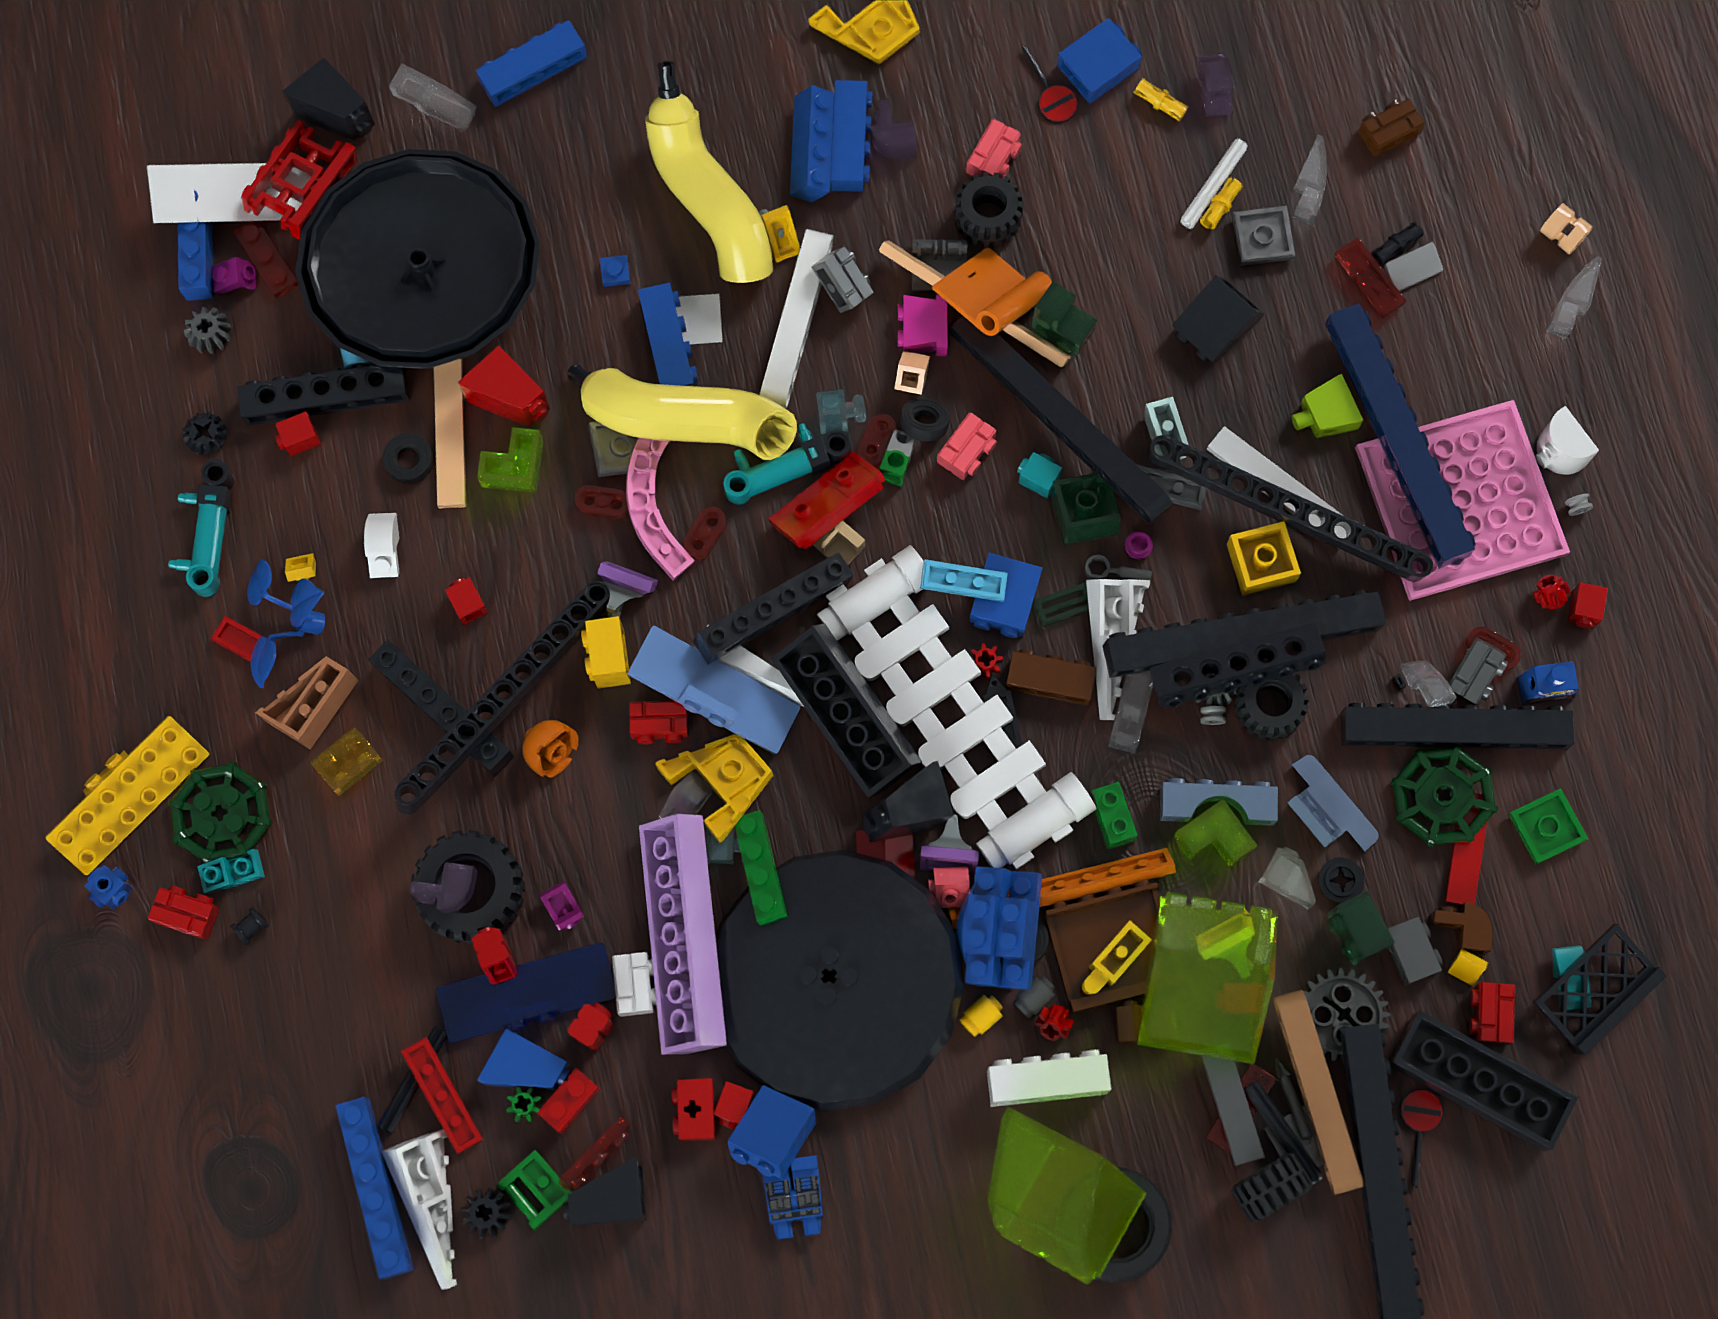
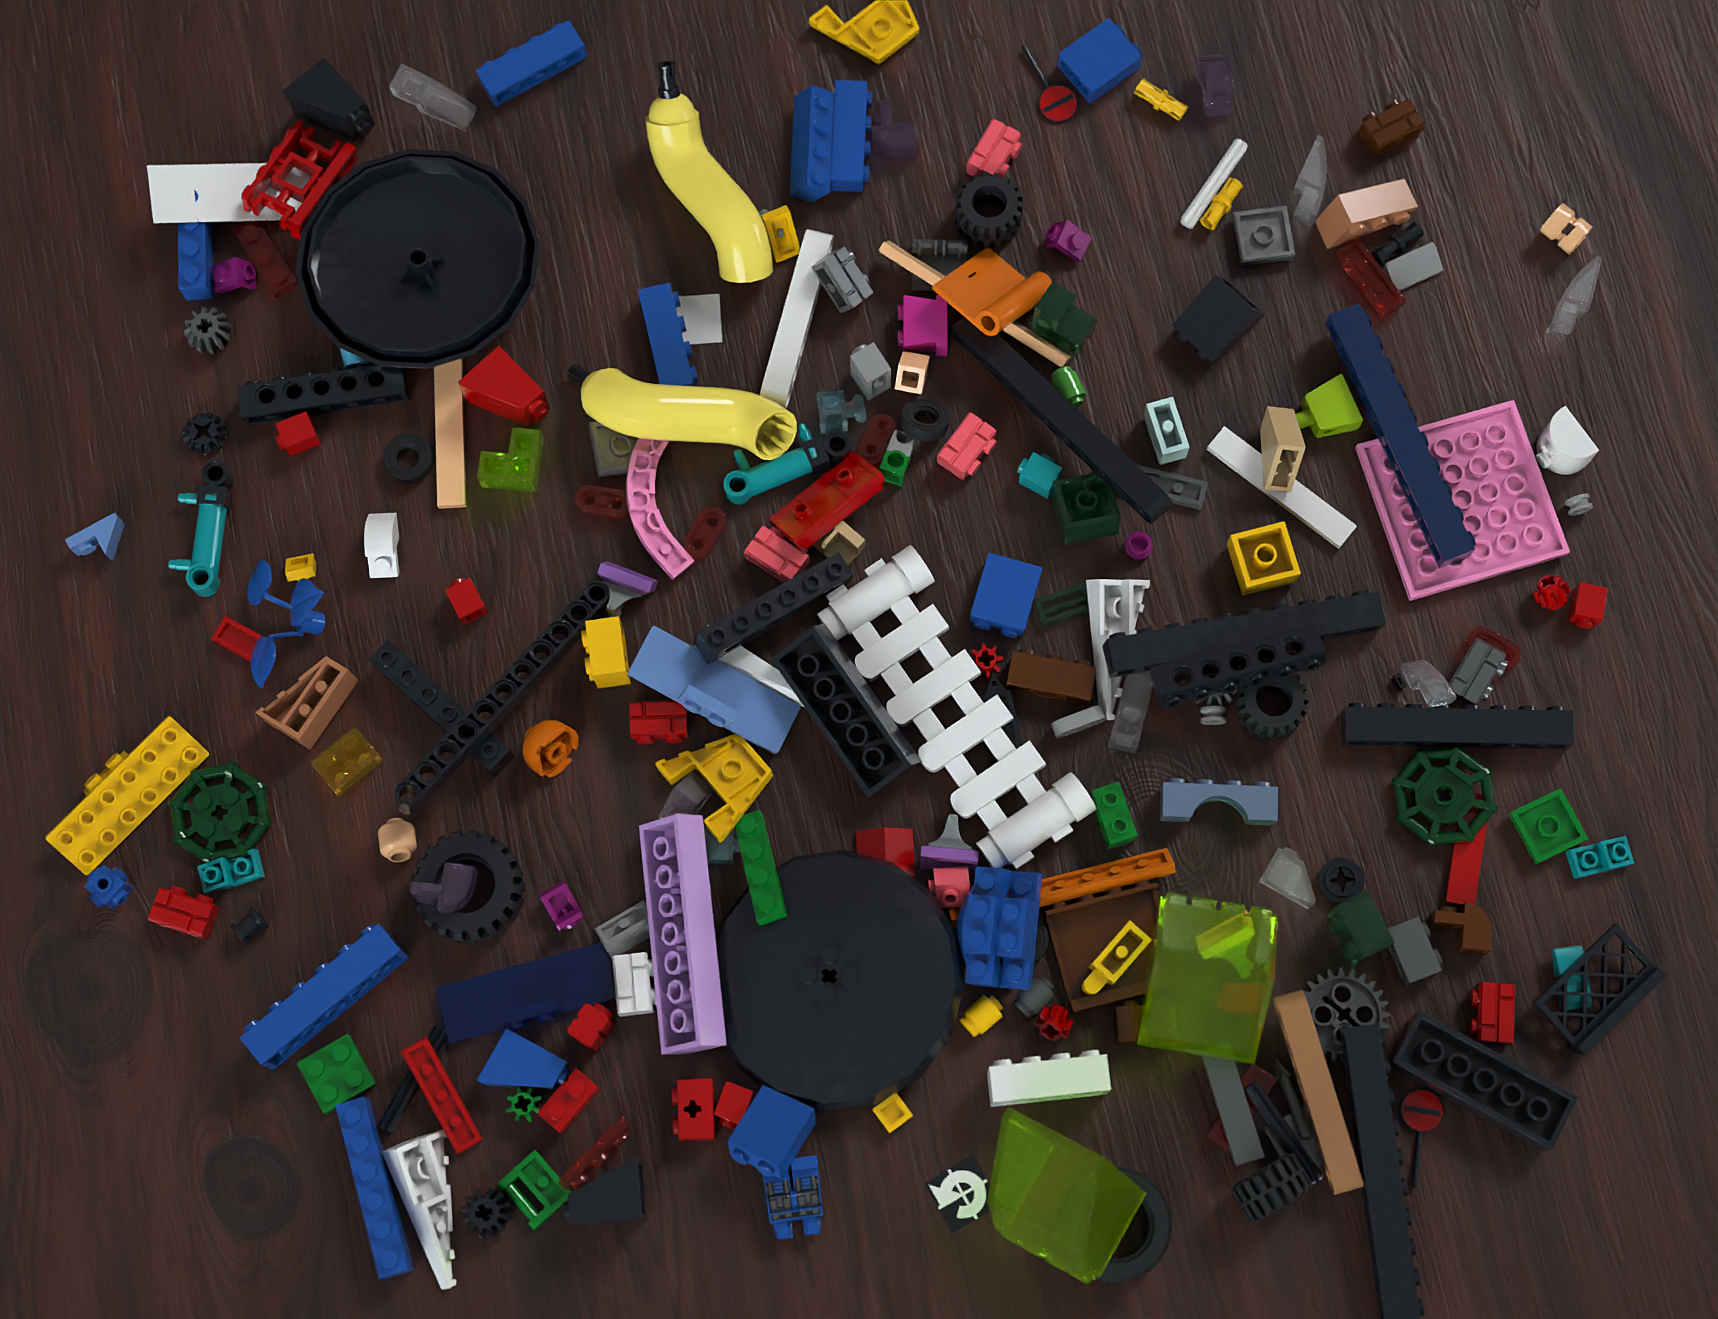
red brick [472,927,518,985] -> none
blue plate [600,255,631,287] -> none
black slope [862,761,954,843] -> none
medium azure tile [920,559,1008,602] -> none
dark grey piece [1085,555,1152,581] -> none
black beam [1147,435,1433,582] -> none
clear neon green brick [1173,799,1257,867] -> none
sand blue plate [1287,755,1379,851] -> none
yellow tile [1447,949,1488,986] -> none
blue torso [1517,661,1579,705] -> none
none -> medium blue slope [65,513,125,560]
none -> blue brick [240,923,410,1070]
none -> green plate [297,1034,377,1114]
none -> light nougat head [378,818,417,862]
none -> light grey slope [595,900,650,958]
none -> coral brick [744,526,810,583]
none -> light grey brick [850,342,891,401]
none -> yellow plate [872,1093,913,1134]
none -> sticker [925,1156,1001,1233]
none -> magenta bracket [1043,220,1092,262]
none -> bright green brick [1051,366,1087,408]
none -> light grey beam [1051,705,1106,738]
none -> tan slope [1260,406,1306,492]
none -> nougat wedge [1314,179,1418,249]
none -> teal slope [1565,836,1634,879]

